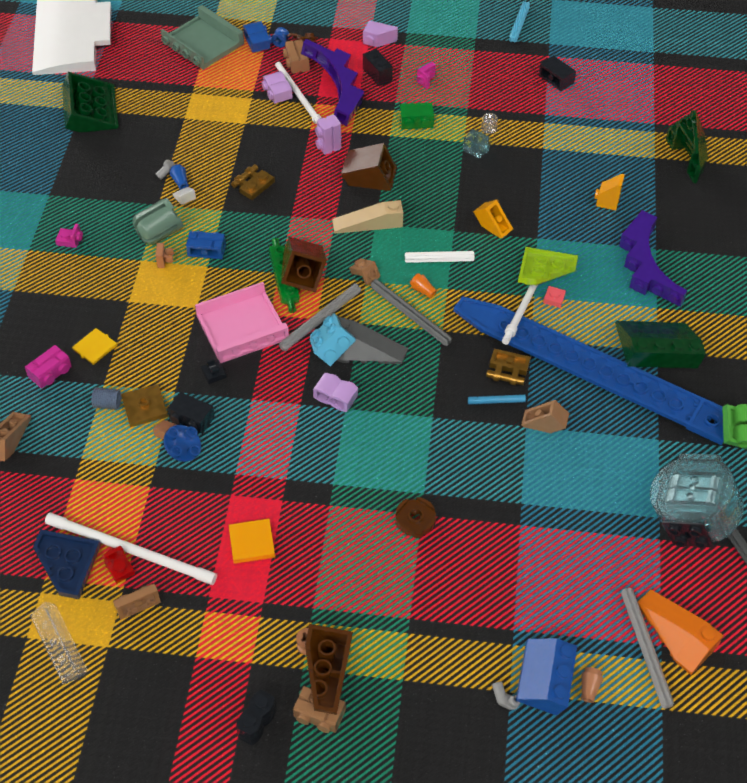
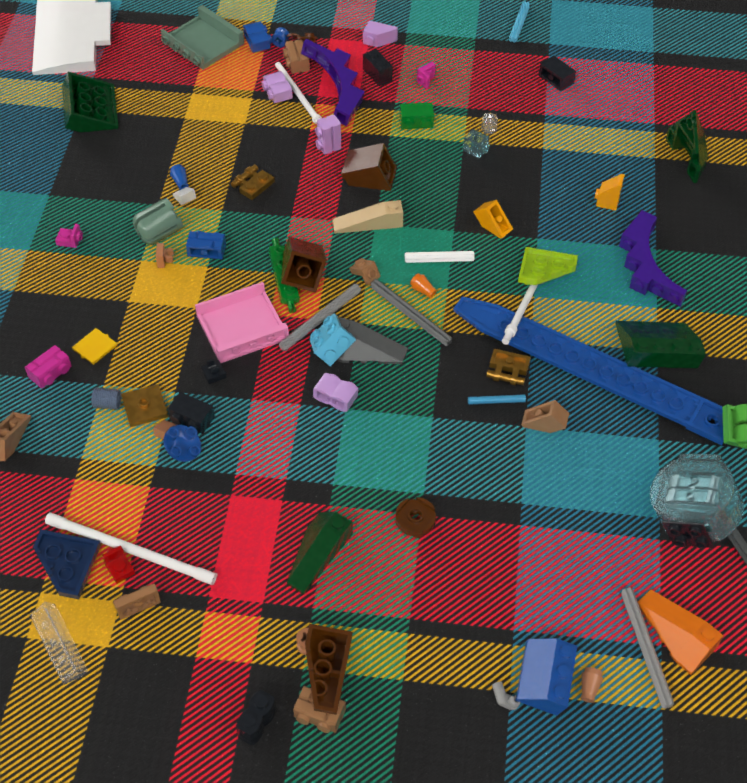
light grey arm [156,159,175,180] -> none
light orange tile [229,519,275,564] -> none
coral plate [543,286,566,308] -> none
none -> dark green wedge [287,512,353,595]

